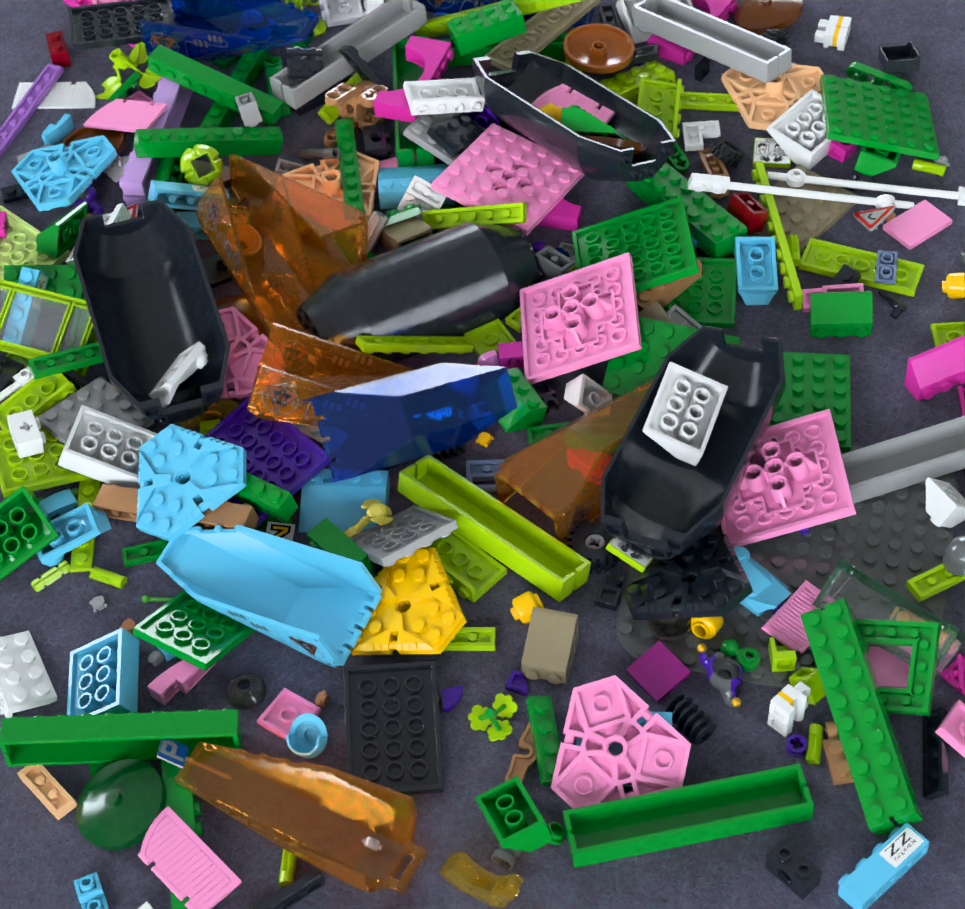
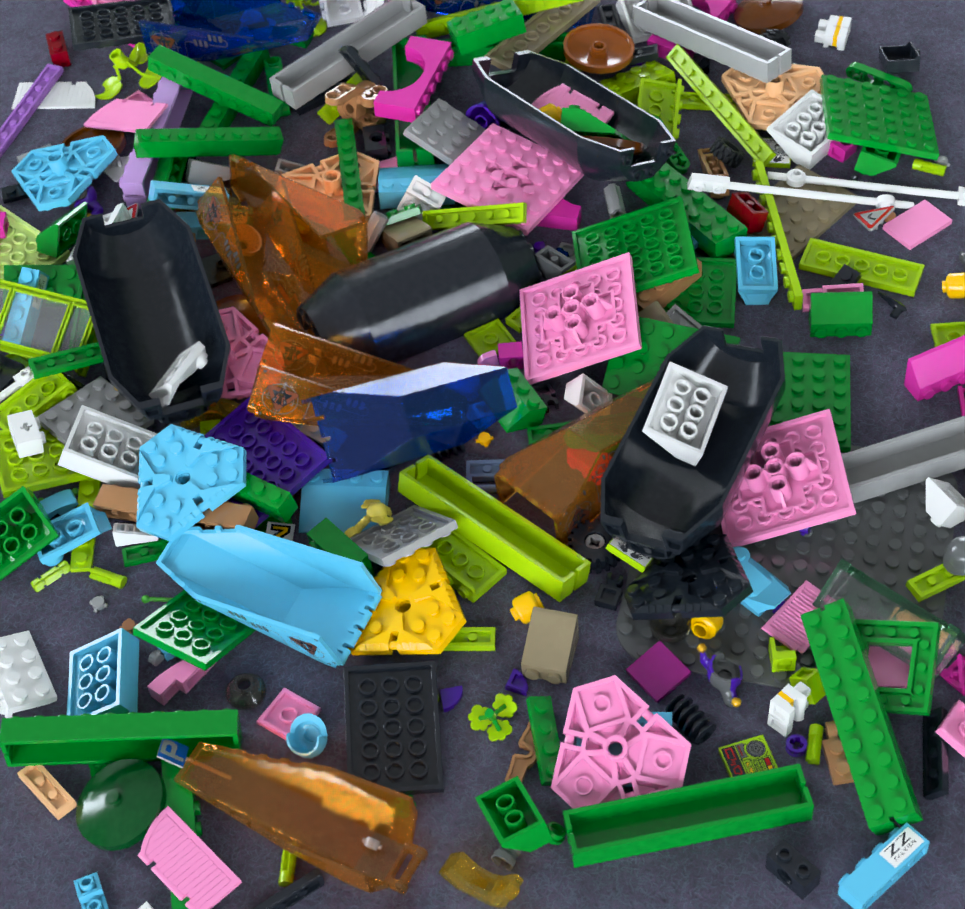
medium azure slope [41,114,74,146] -> none
green plate [109,71,141,102] -> none
lime piece [180,144,223,186] -> none
light grey slope [234,92,262,127] -> none
black plate [286,46,324,79] -> none
dark grey piece [299,148,340,159] -> none
nougat piece [315,690,330,708] -> none
lime plate [355,336,474,354] -> none
white bracket [403,78,485,115] -> none
black plate [427,113,484,157] -> none
white plate [682,120,720,151] -> none
green plate [721,638,761,672] -> none
lime piece [787,234,801,267] -> none
sand blue slope [875,250,898,285] -> none
none -> white slope [113,523,159,547]
none -> light grey axle [604,183,626,219]
none -> lime plate [666,44,776,167]
none -> tile [718,735,778,777]

